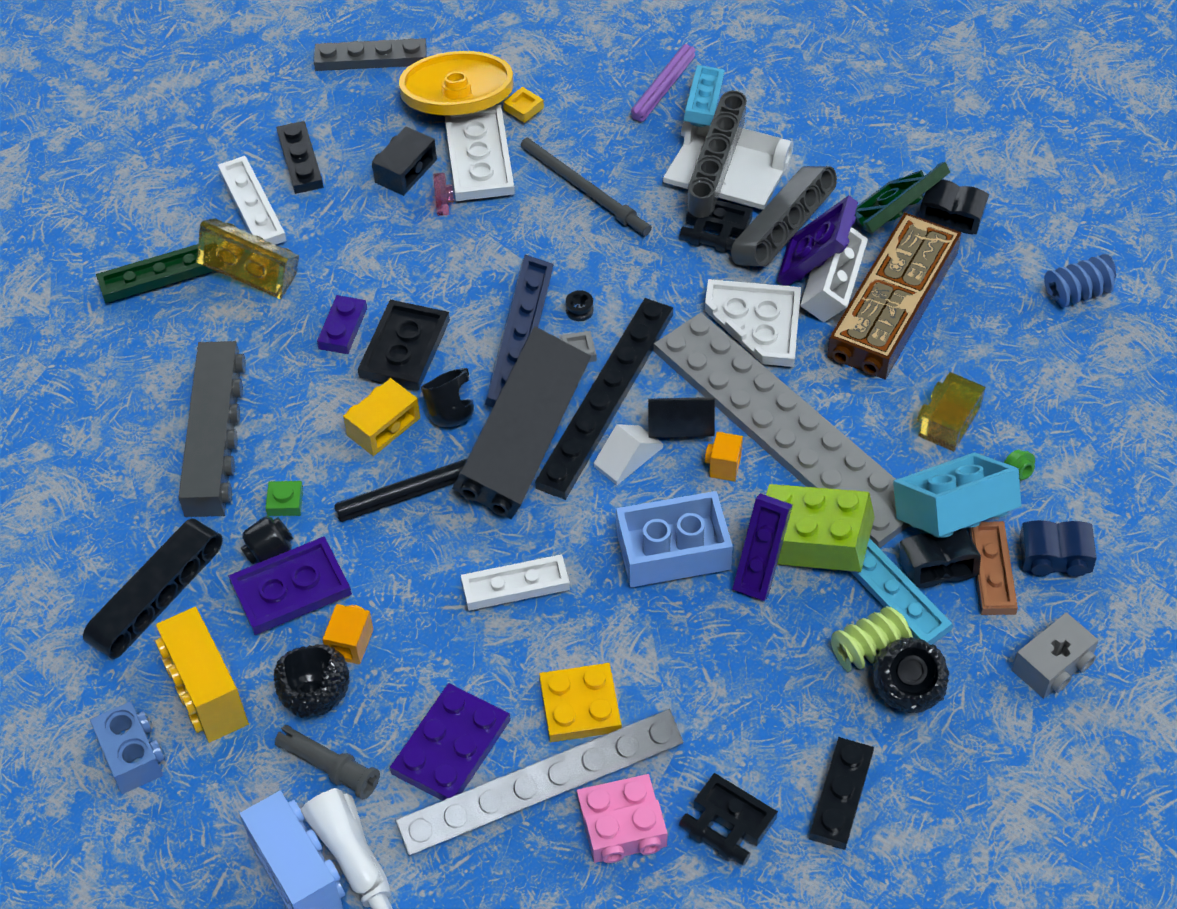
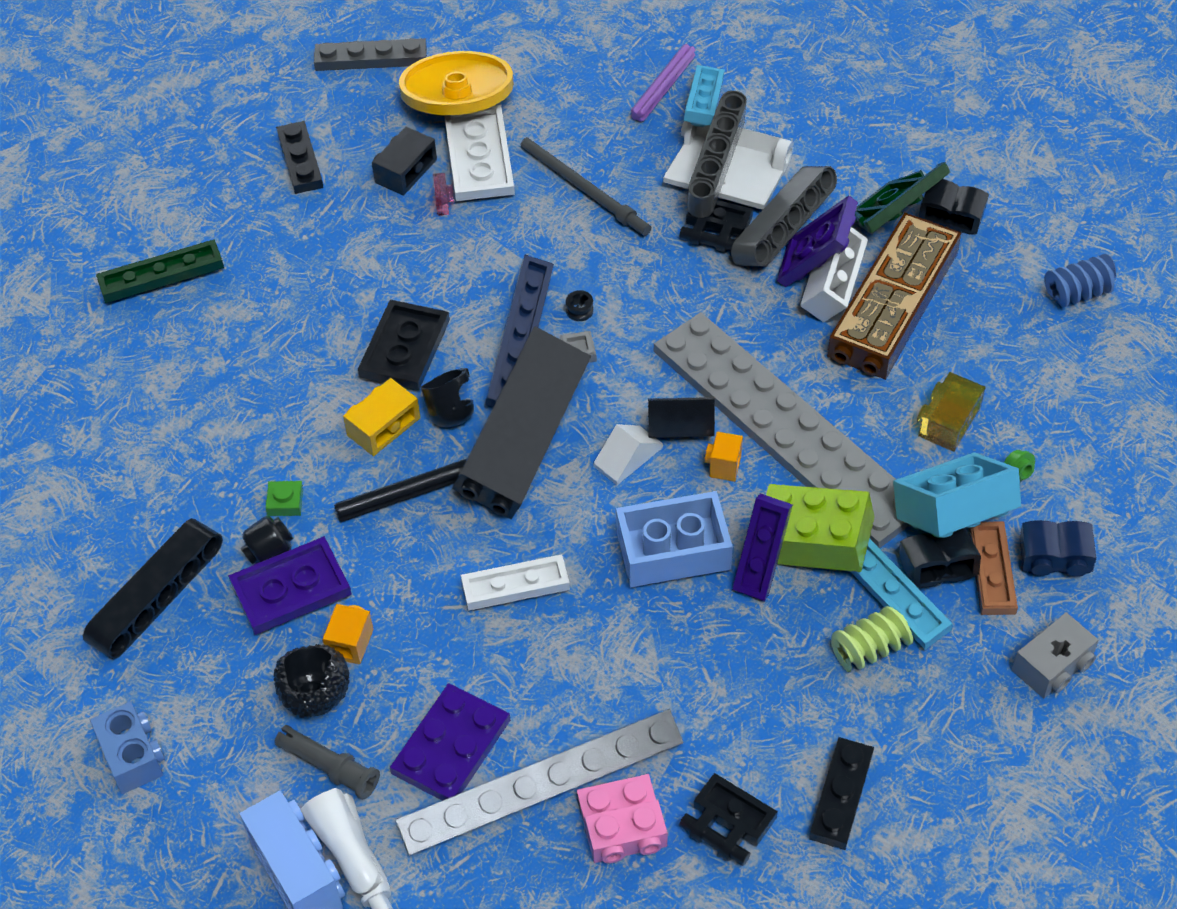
yellow brick [154,606,249,743] -> none
dark grey brick [178,341,246,517] -> none
clear yellow slope [197,218,299,299] -> none
white plate [218,156,287,251] -> none
dark purple plate [317,295,367,354] -> none
yellow plate [503,87,544,123] -> none
black plate [535,298,673,500] -> none
yellow plate [539,663,622,743] -> none
white plate [705,279,801,367] -> none
black hair [873,637,949,713] -> none

